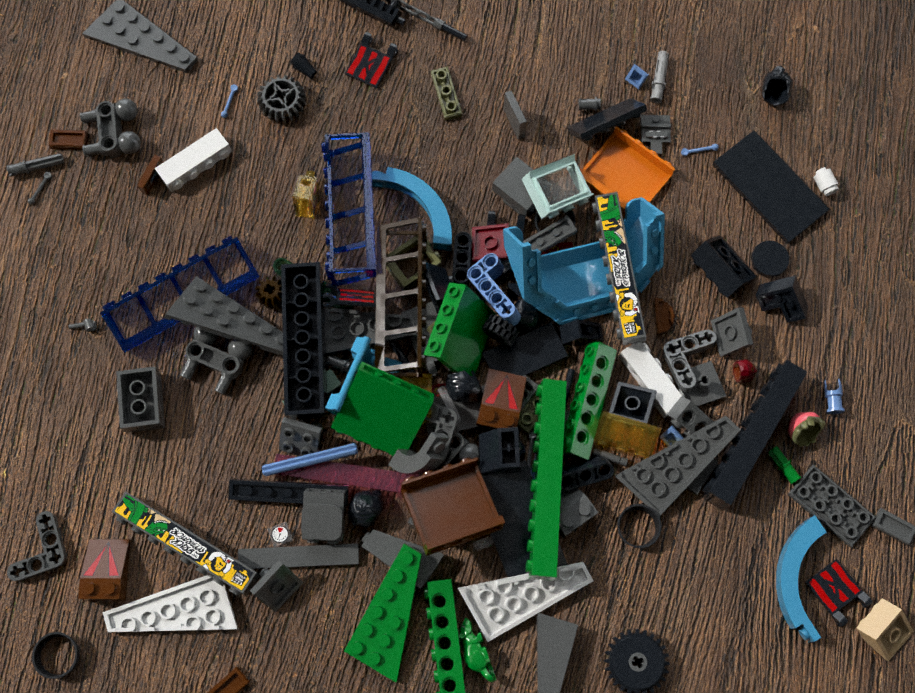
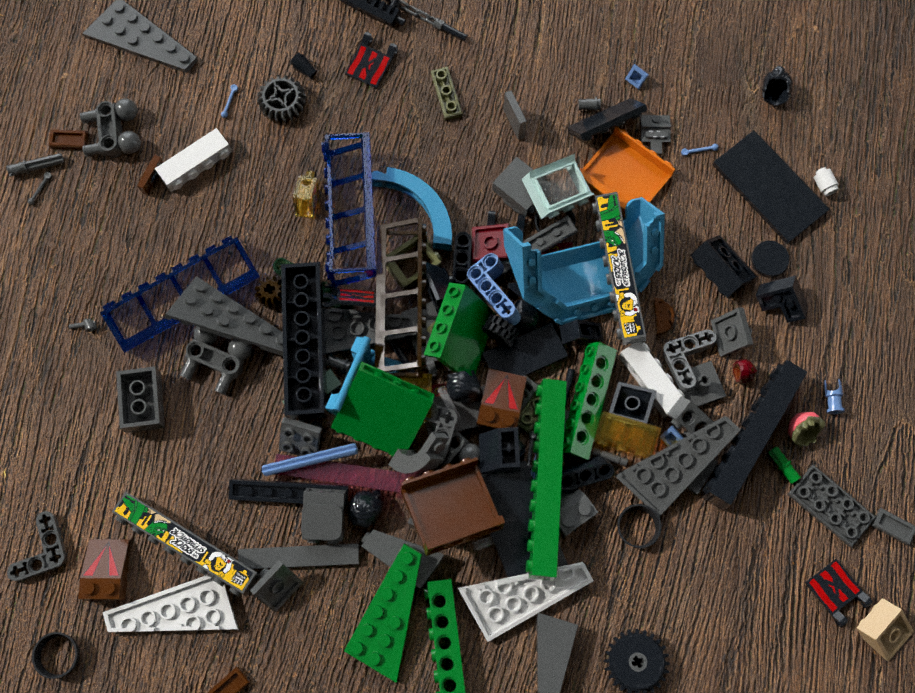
tile [267,521,294,547] -> none
green animal [458,618,496,683] -> none
light grey pin [650,51,670,104] -> none
dark azure arch [776,515,827,642] -> none

